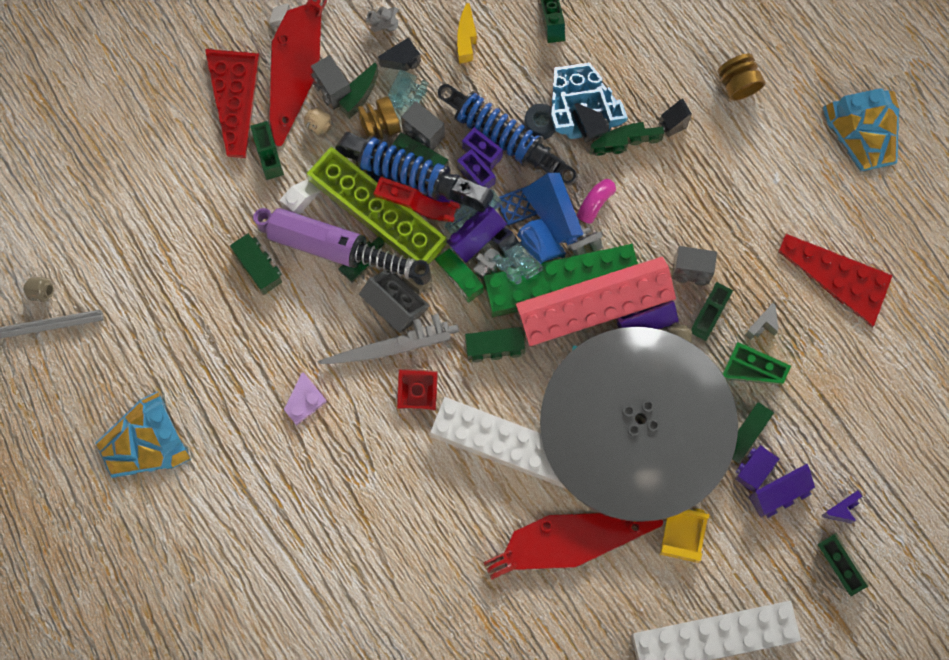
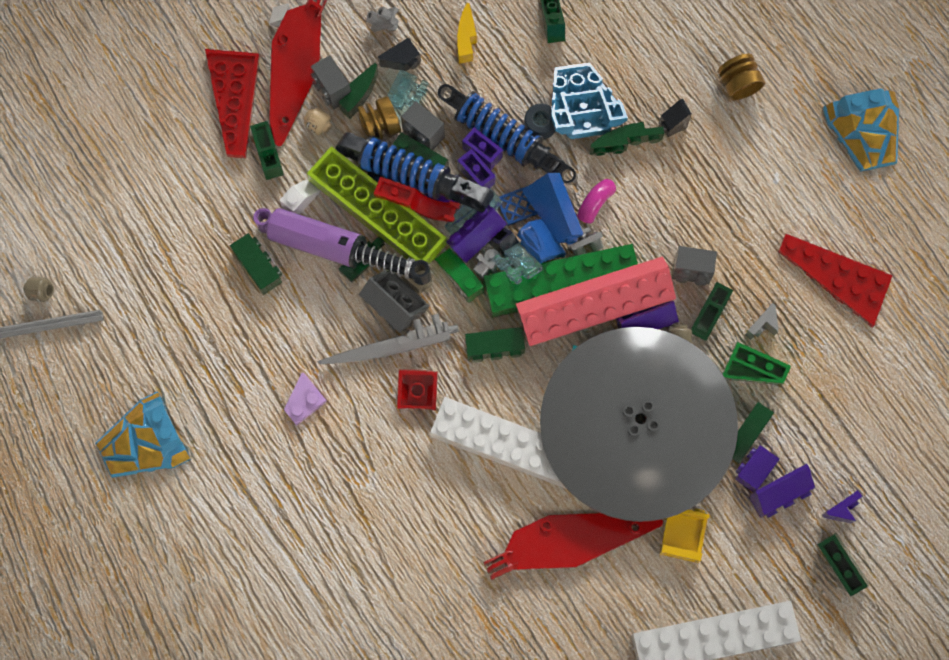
black slope [570,103,609,143] -> none

